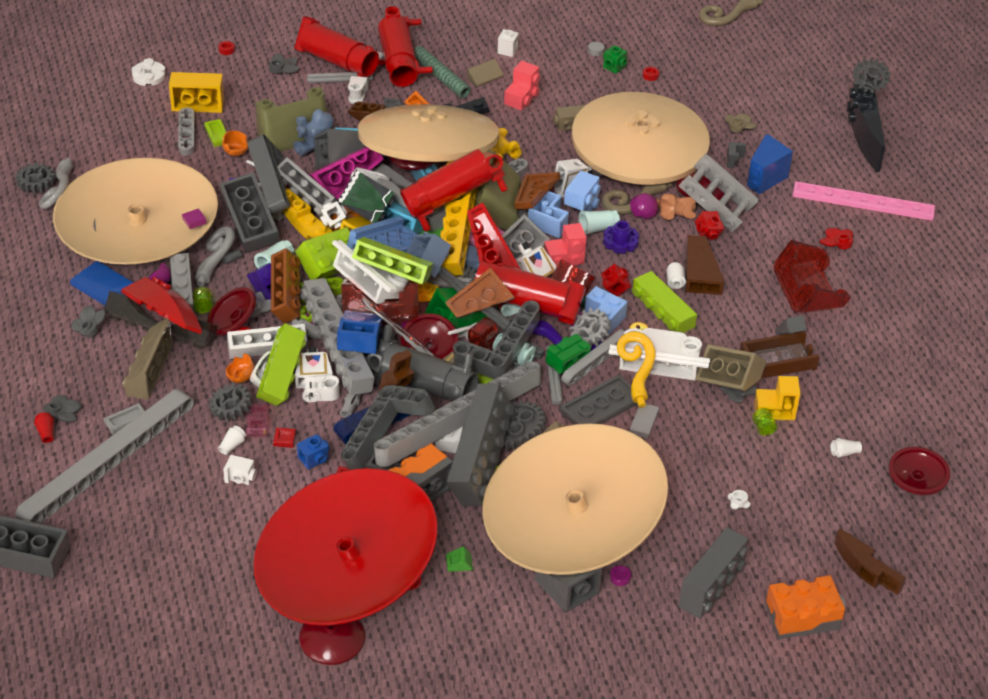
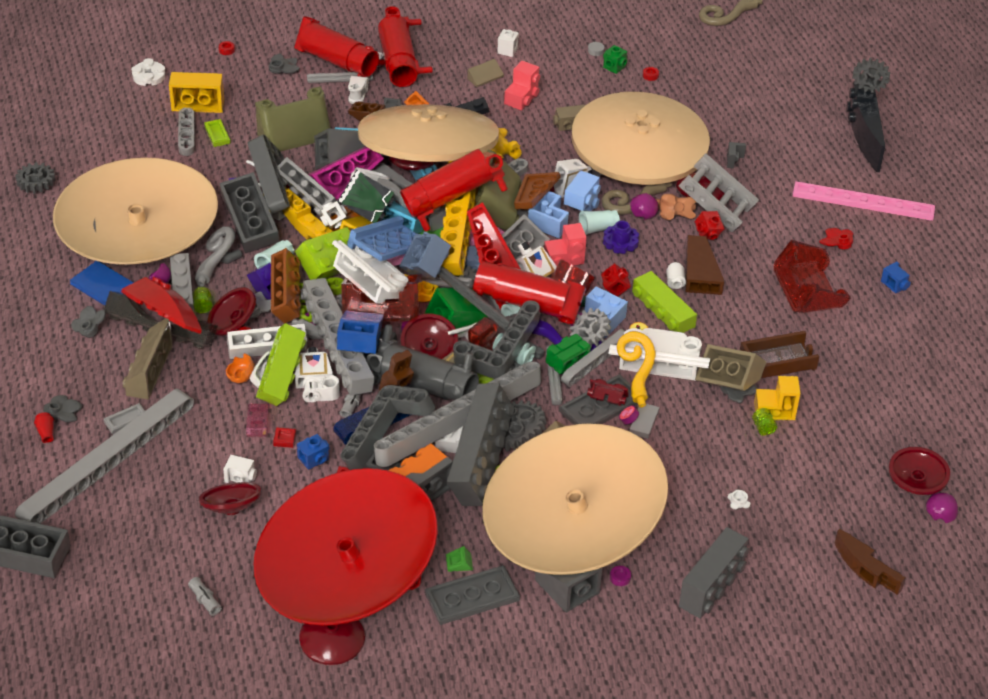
light grey plant [39,158,73,209] -> none
magenta tile [182,208,207,229] -> none
dark grey gear [209,383,252,422] -> none
white cone [218,426,246,455] -> none
orange hair [222,130,248,157] -> none
sand blue animal [293,109,334,157] -> none
lime brick [352,237,434,284] -> none
light grey sword [360,294,436,357] -> none
sand green piece [414,46,471,98] -> none
dark orange wing [445,267,514,319] -> none
dark tan plate [725,113,757,132] -> none
blue slope [747,134,793,194] -> none
orange piece [765,575,846,640] -> none
dark grey slope [775,316,806,335] -> none
white cone [830,438,862,458] -> none
none -> light grey pin [188,577,222,616]
none -> dark red dish [199,482,262,515]
none -> dark grey tile [424,565,520,625]
none -> dark red hinge [587,379,629,406]
none -> tile [619,406,639,425]
none -> blue brick [881,262,911,293]
none -> magenta hair [926,493,958,523]

